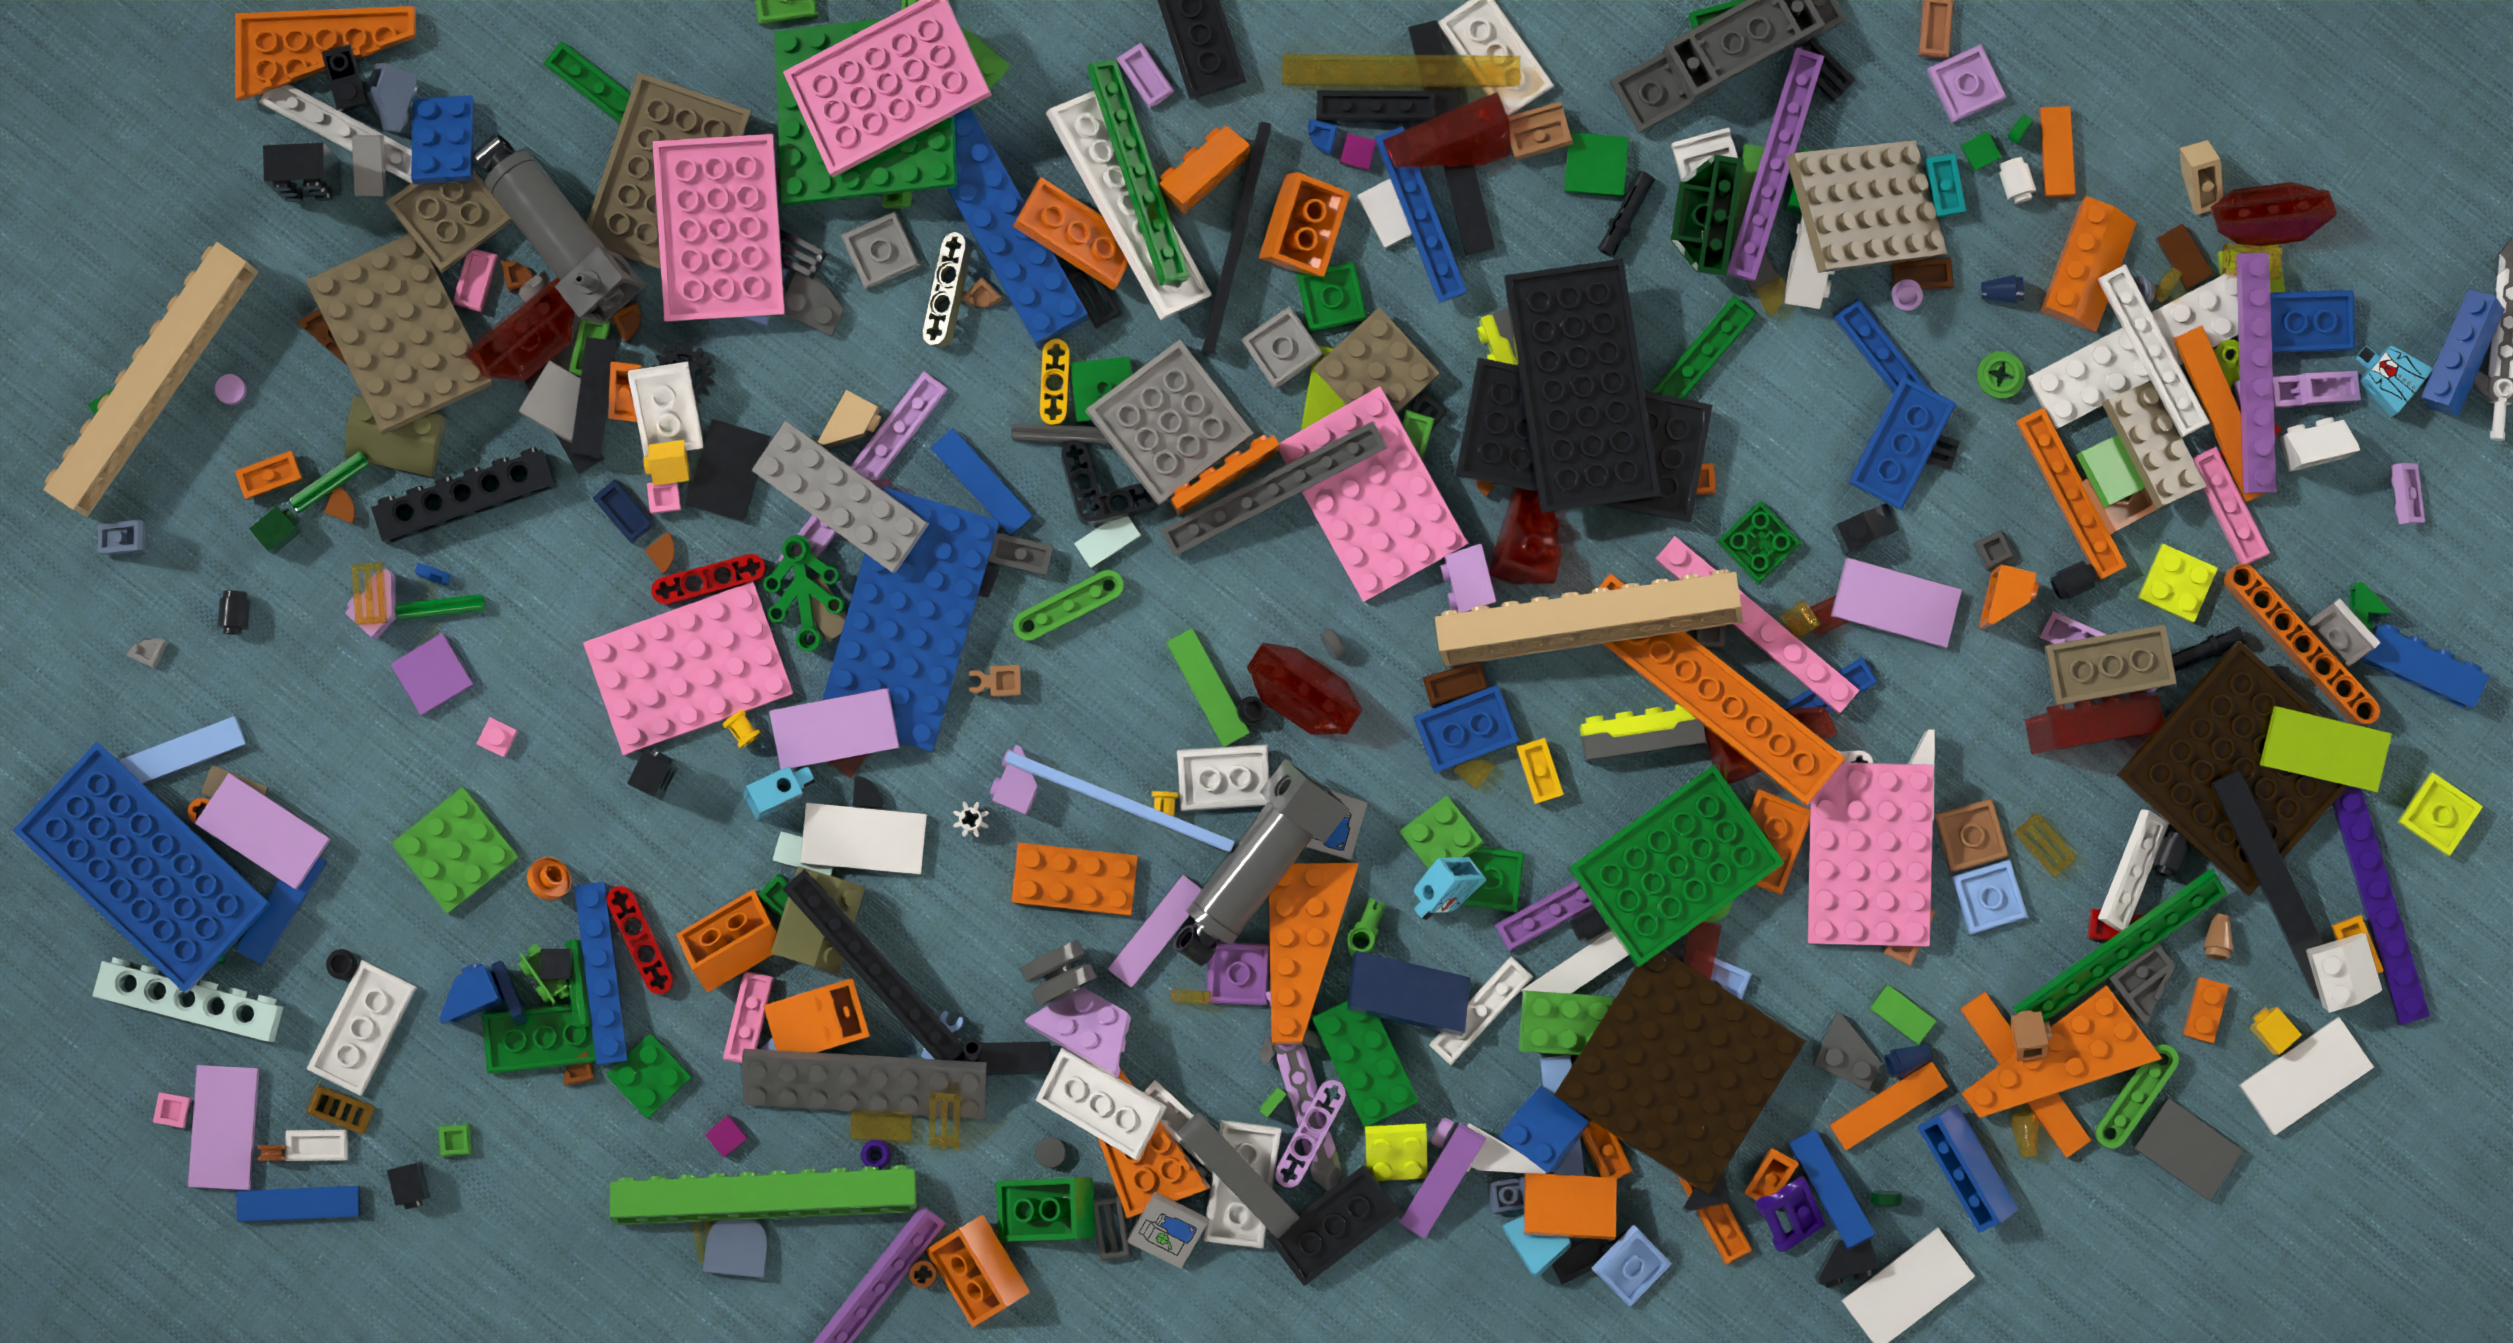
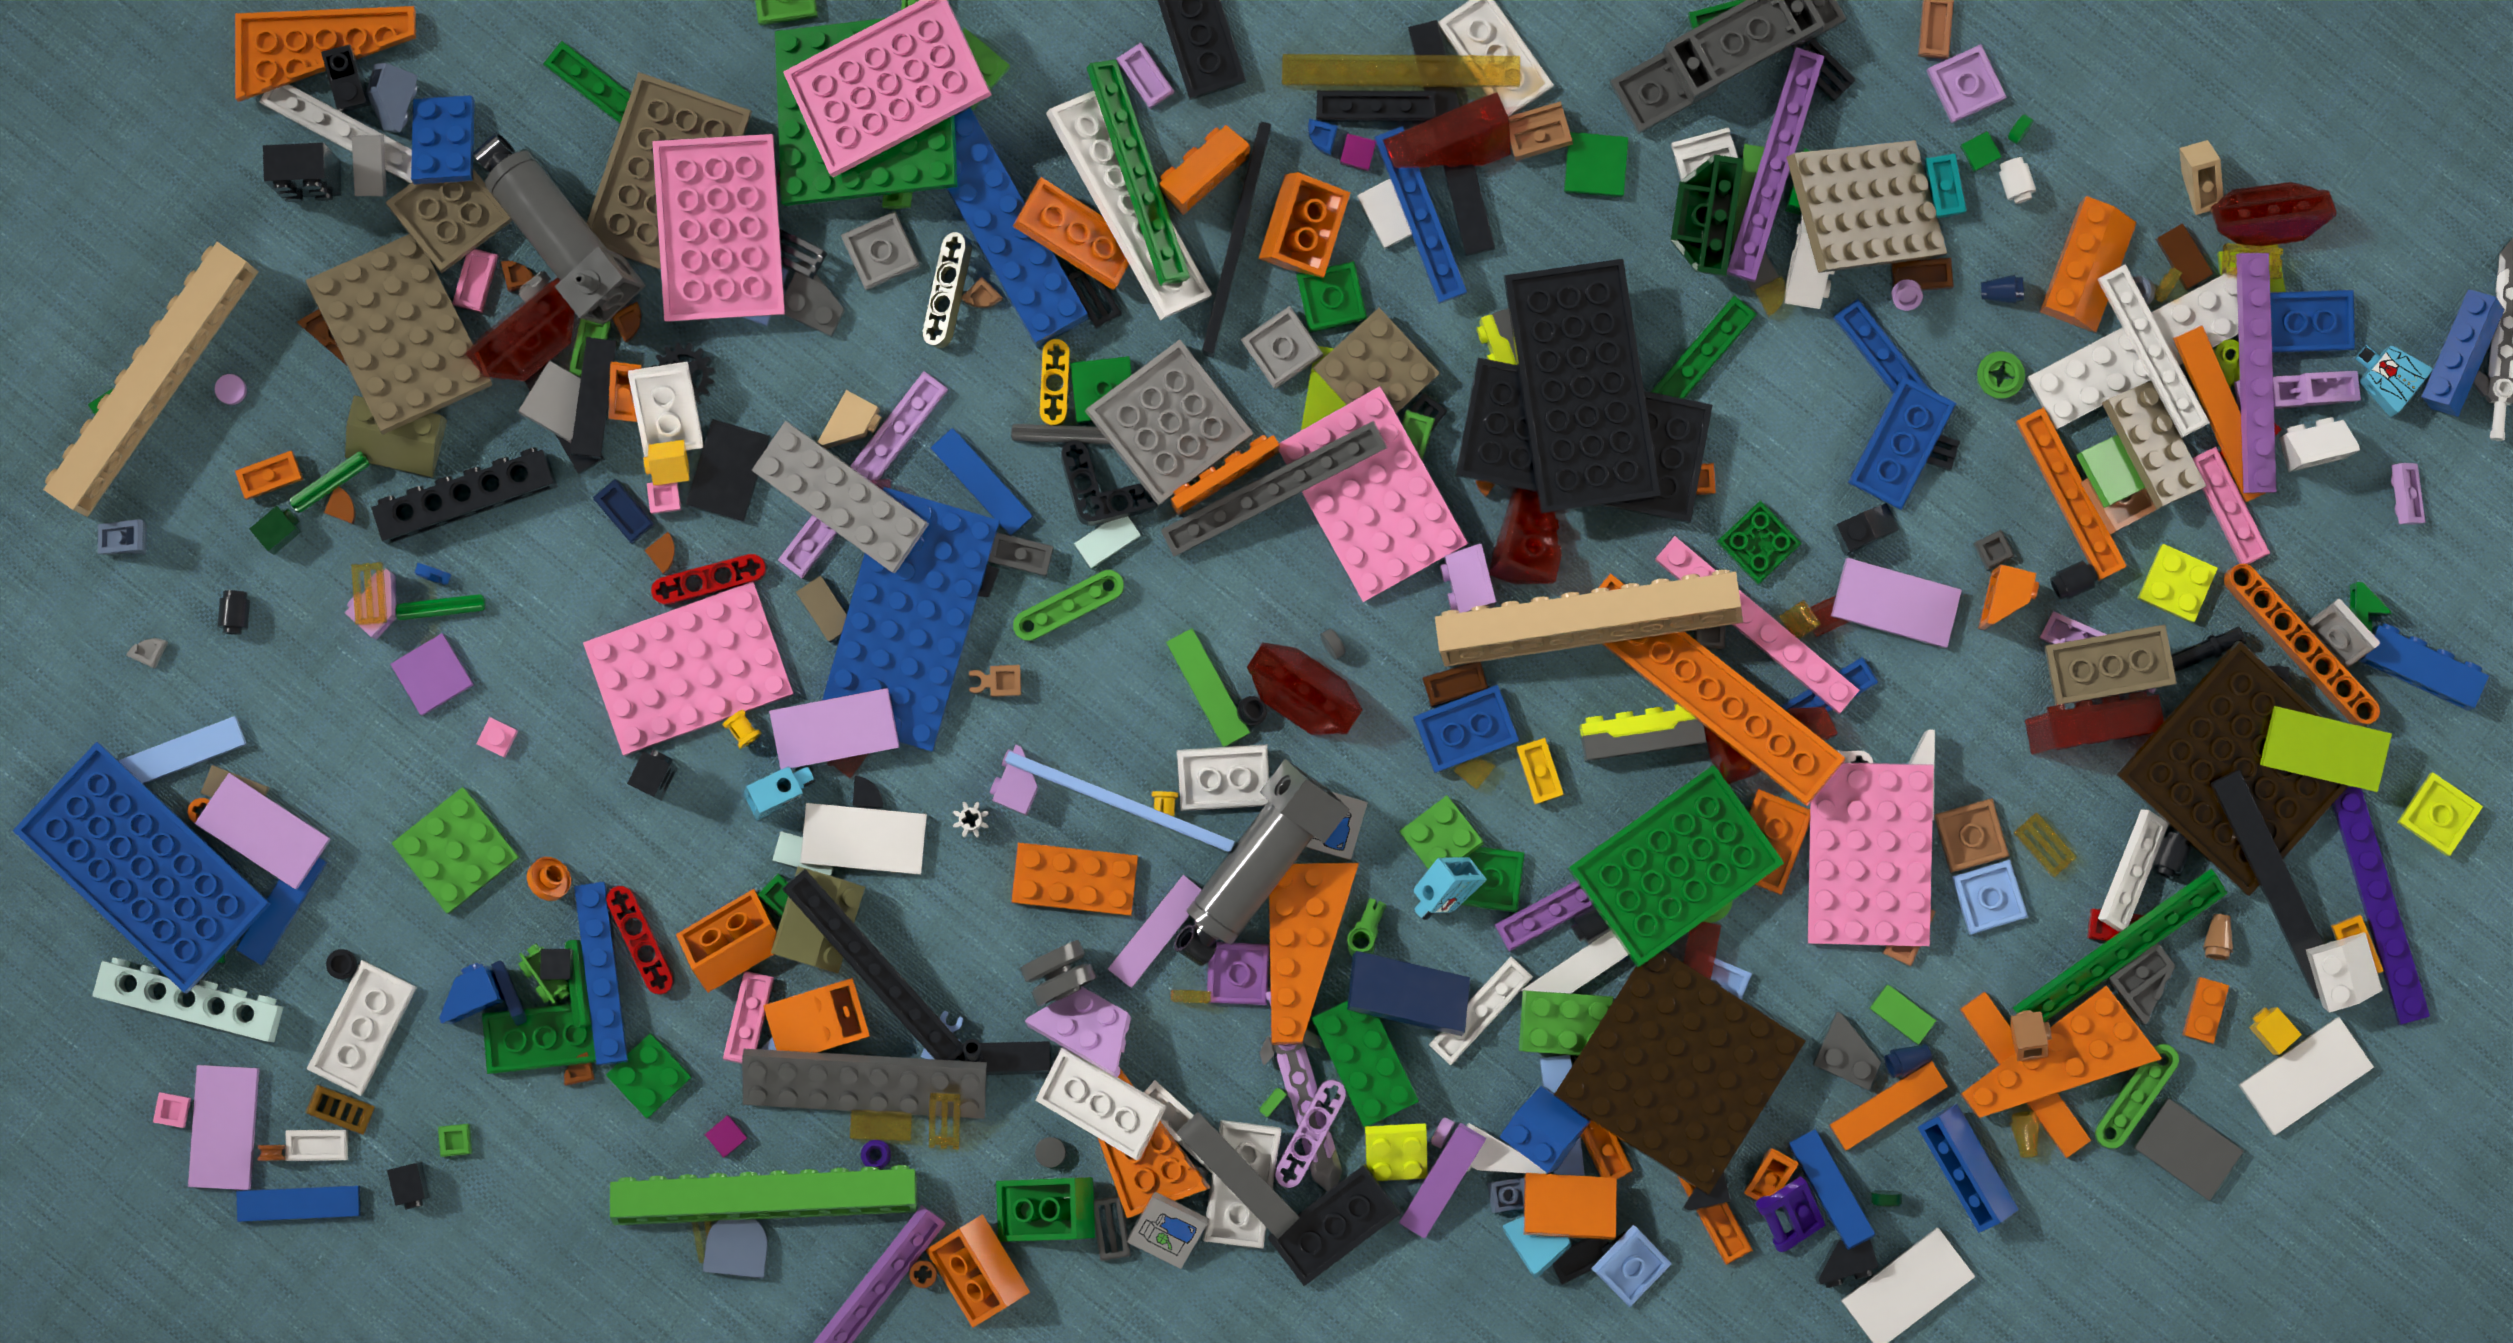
green plant [763,535,845,651] -> none
black pin [1597,171,1656,258] -> none
orange tile [2039,106,2076,197] -> none

